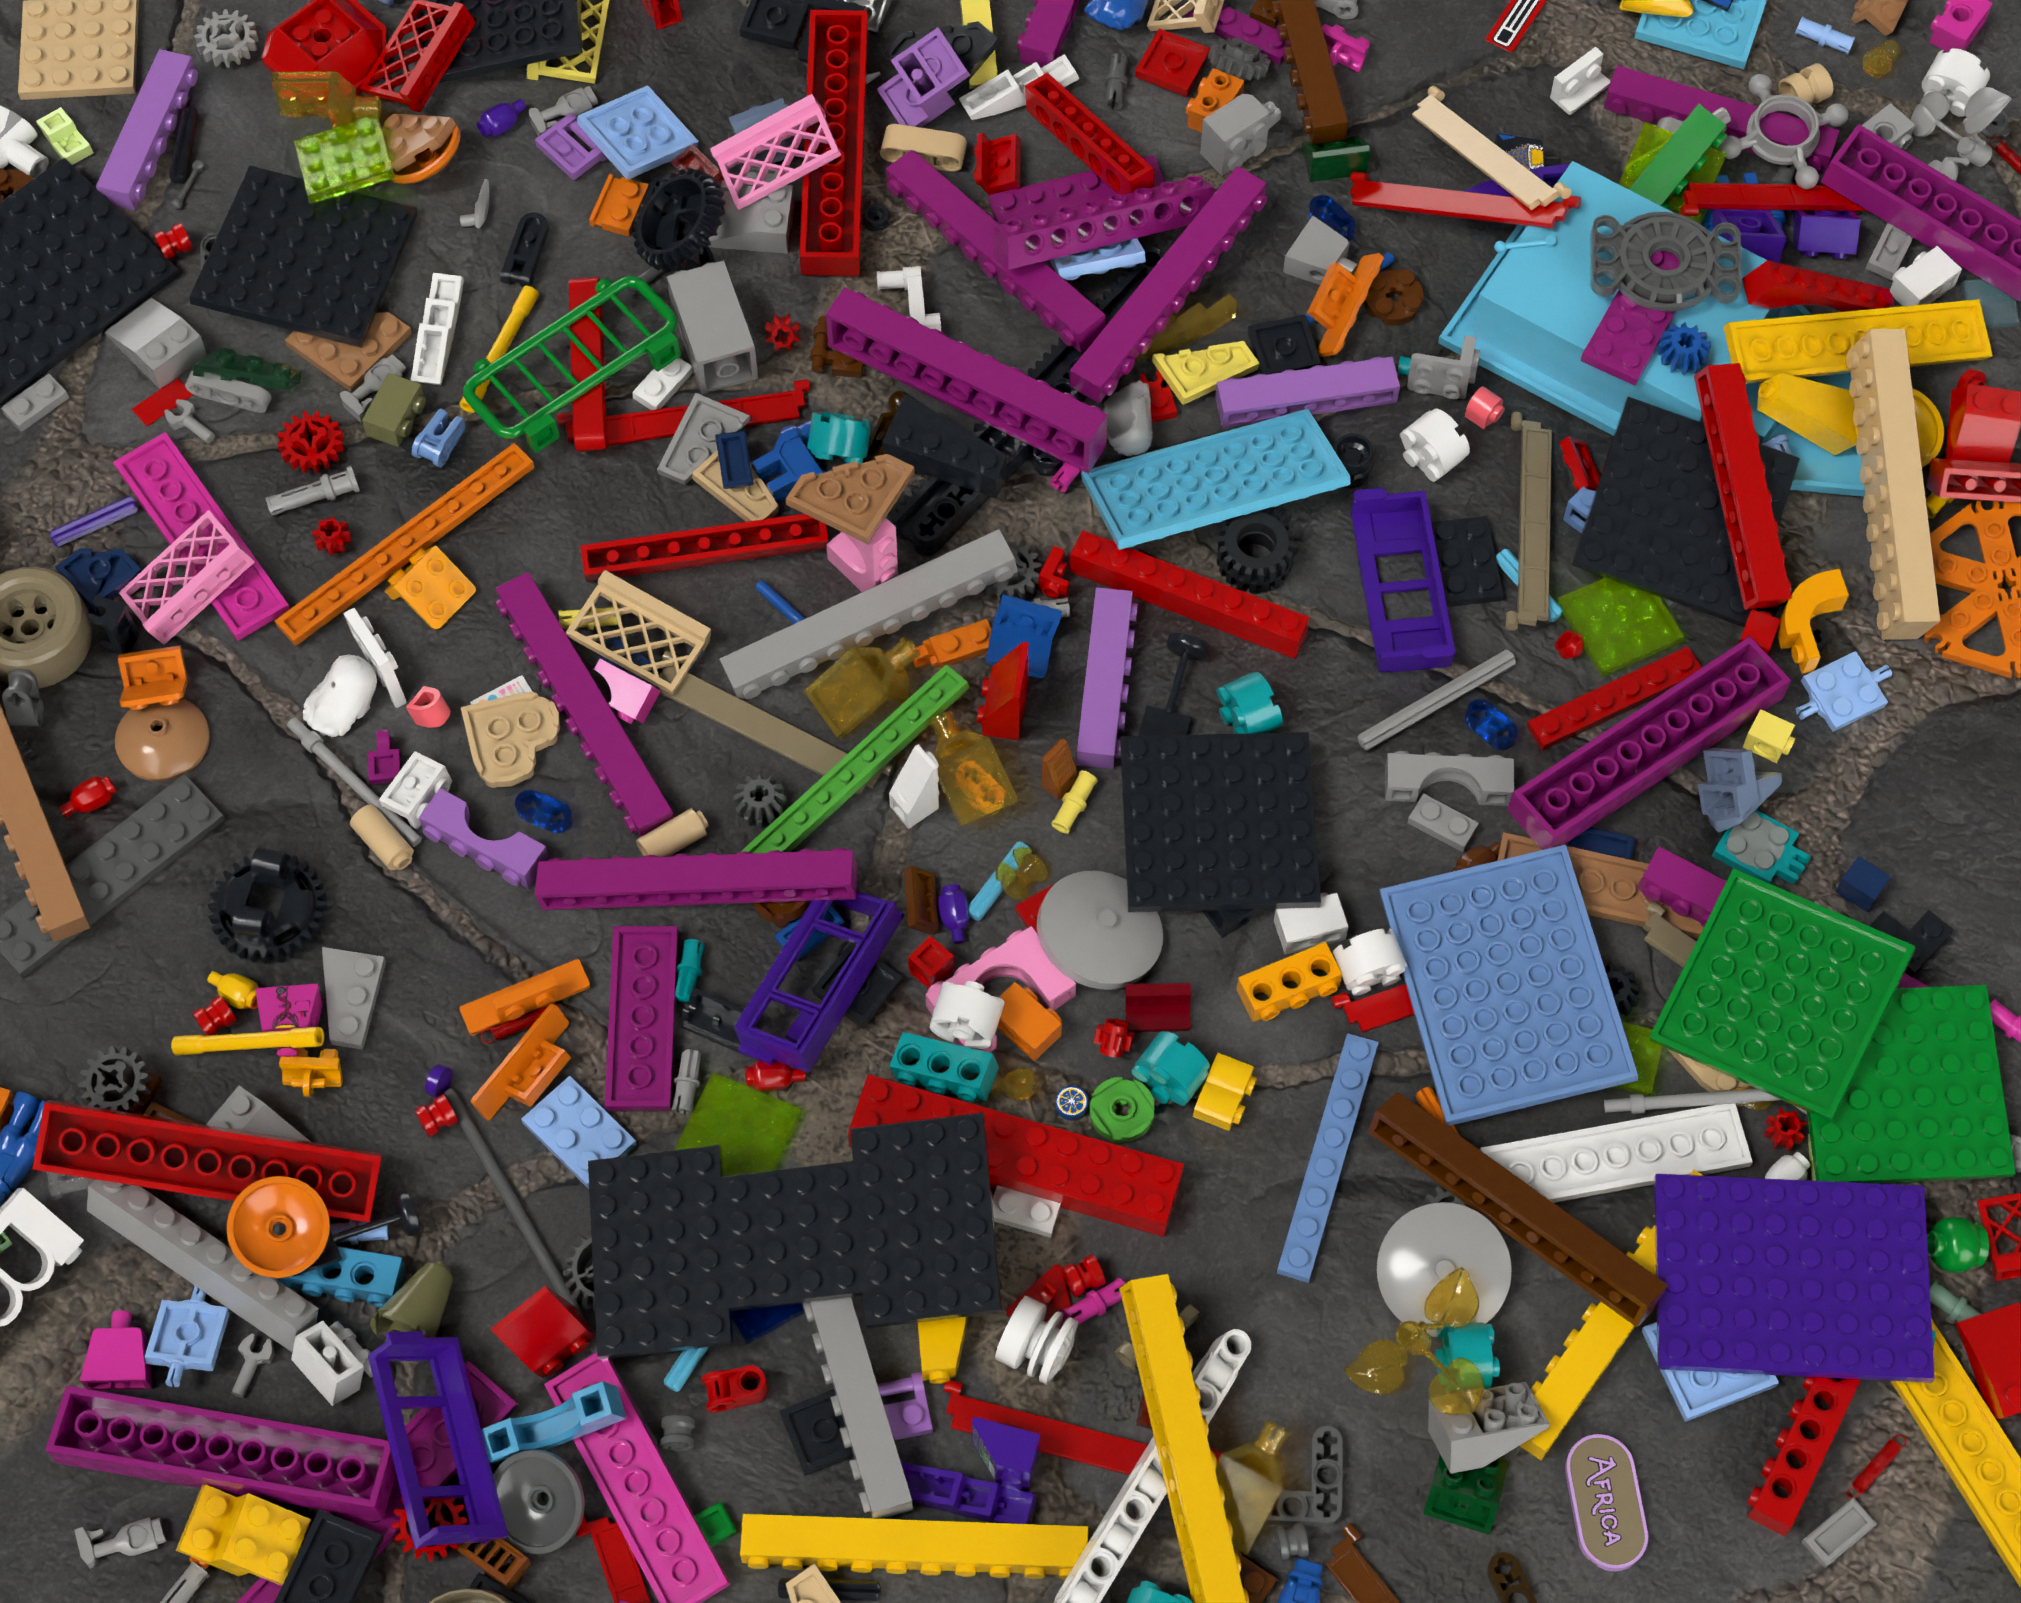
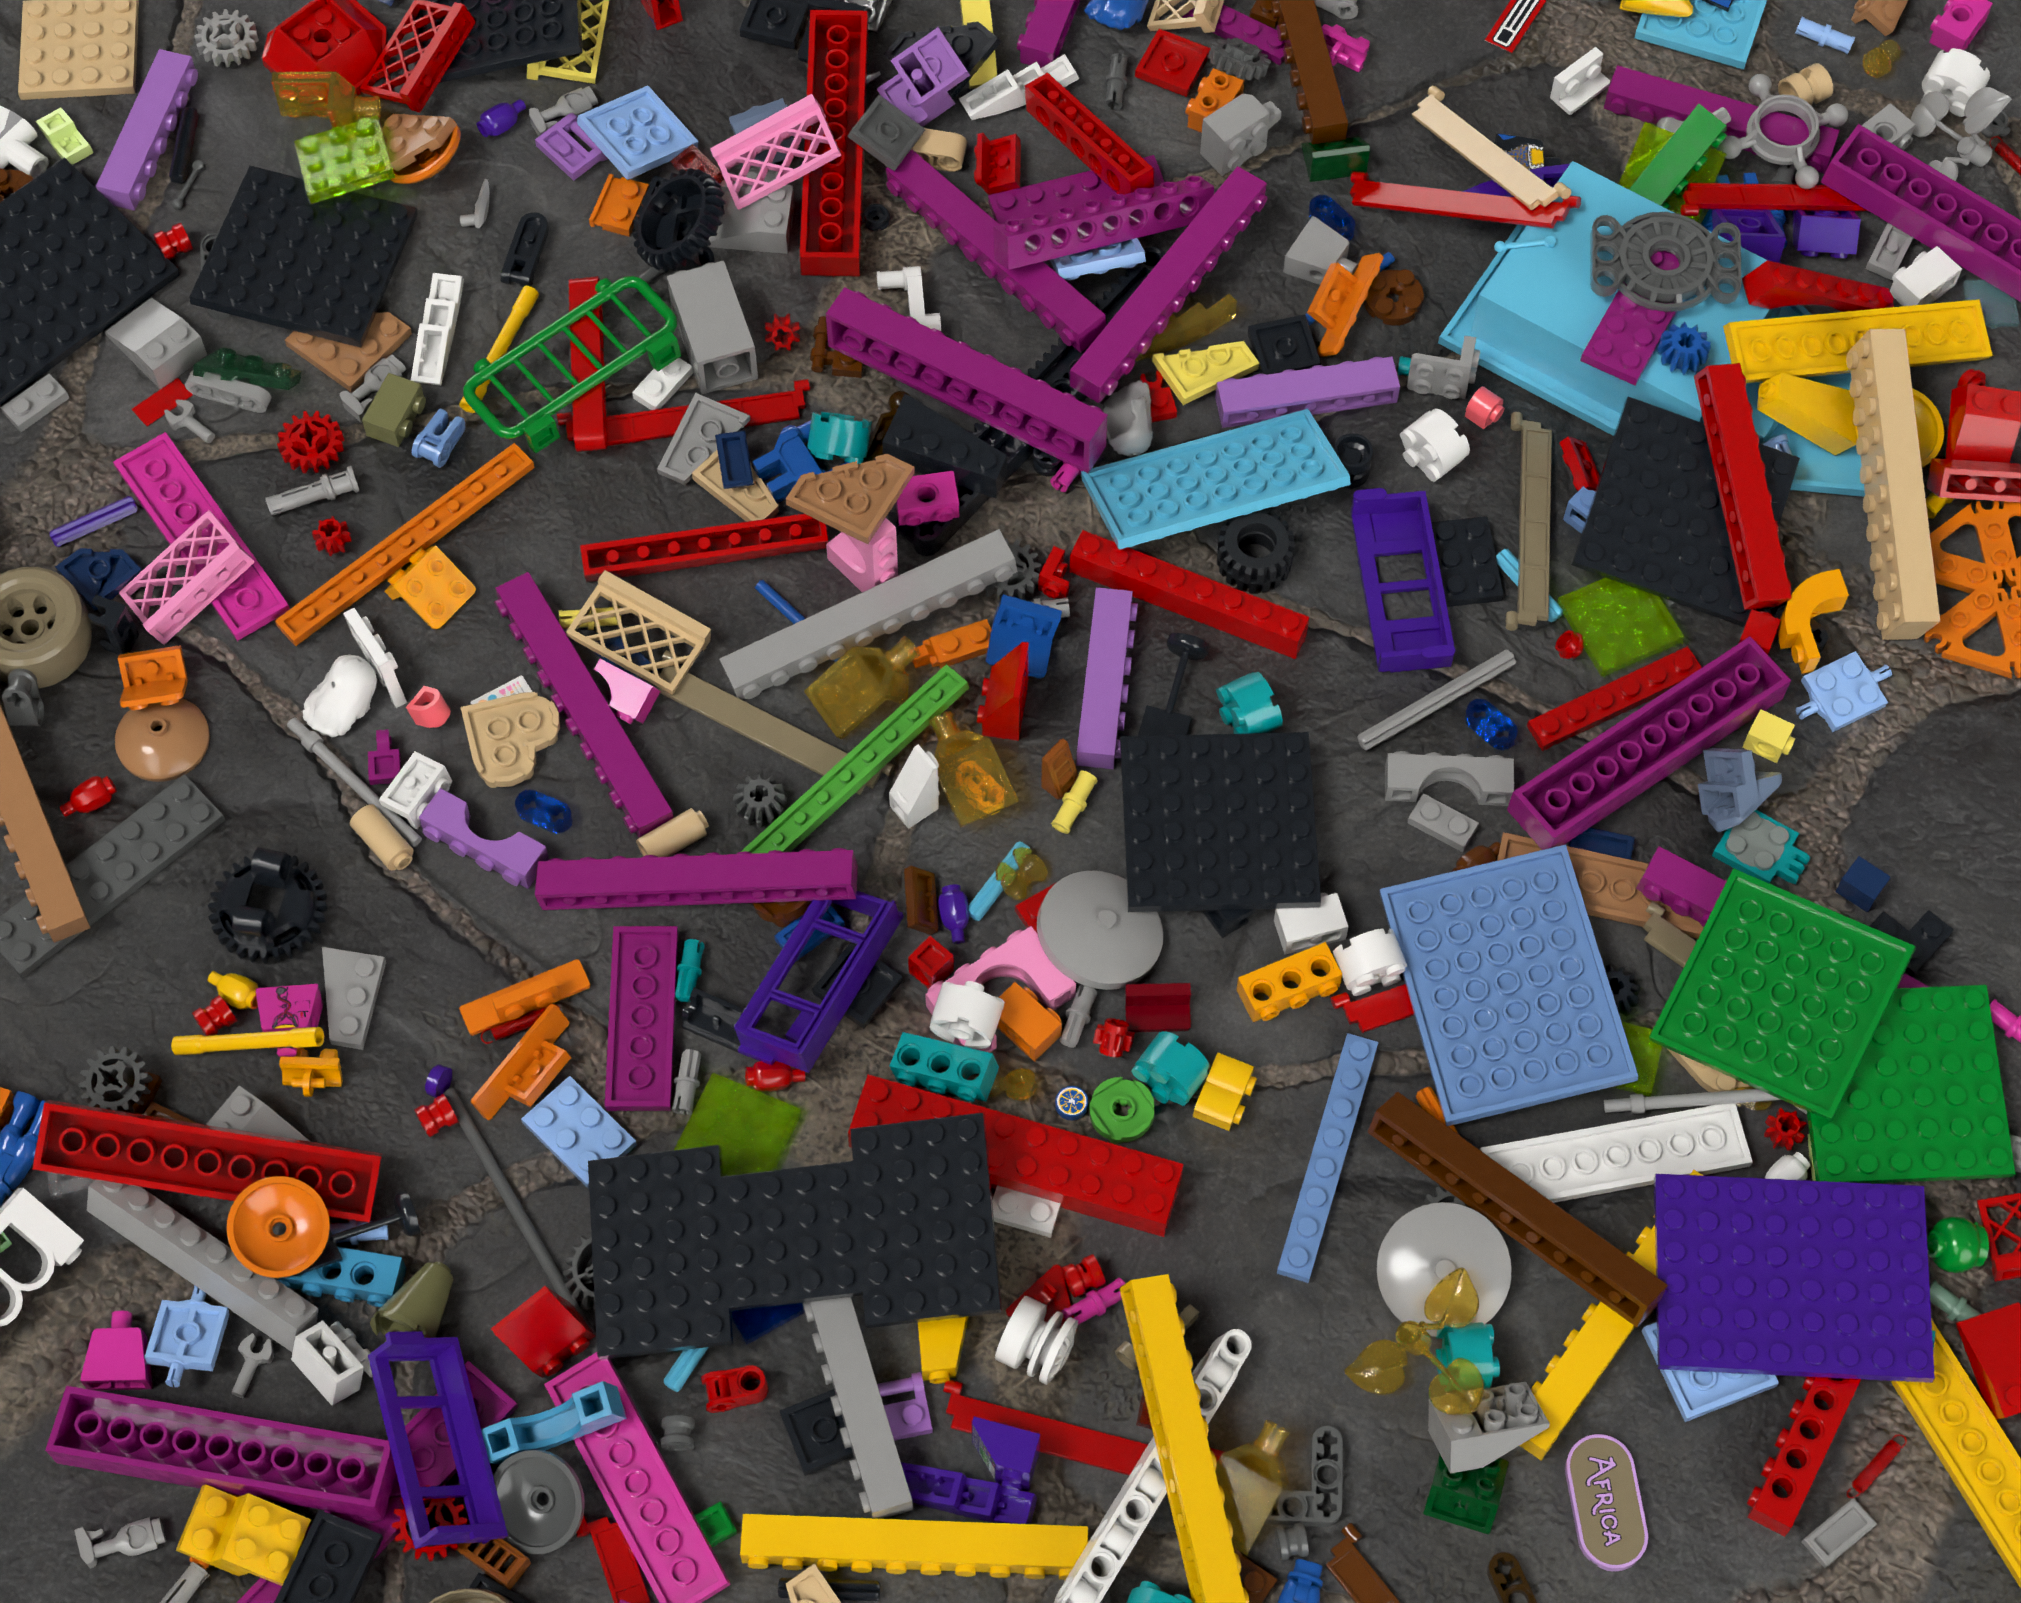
none -> dark grey plate [847,95,926,171]
none -> dark pink brick [895,471,959,526]
none -> light grey axle [1060,985,1097,1048]

